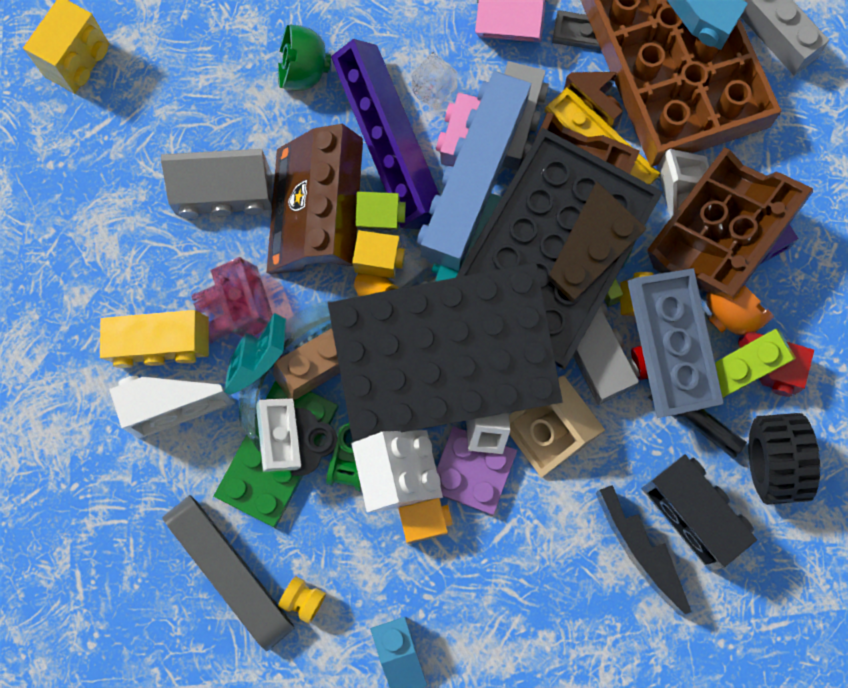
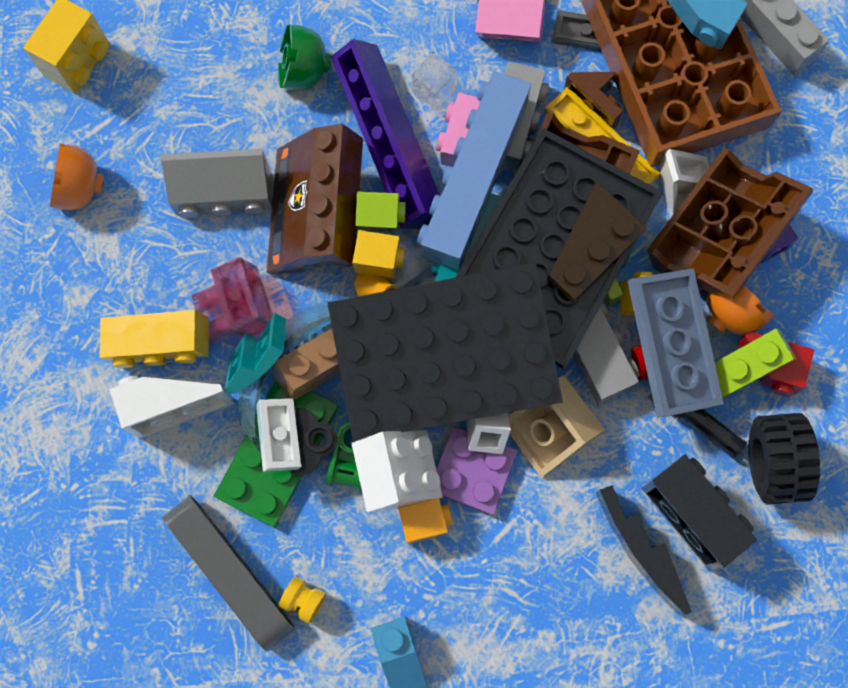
none -> orange cylinder [50,144,103,211]

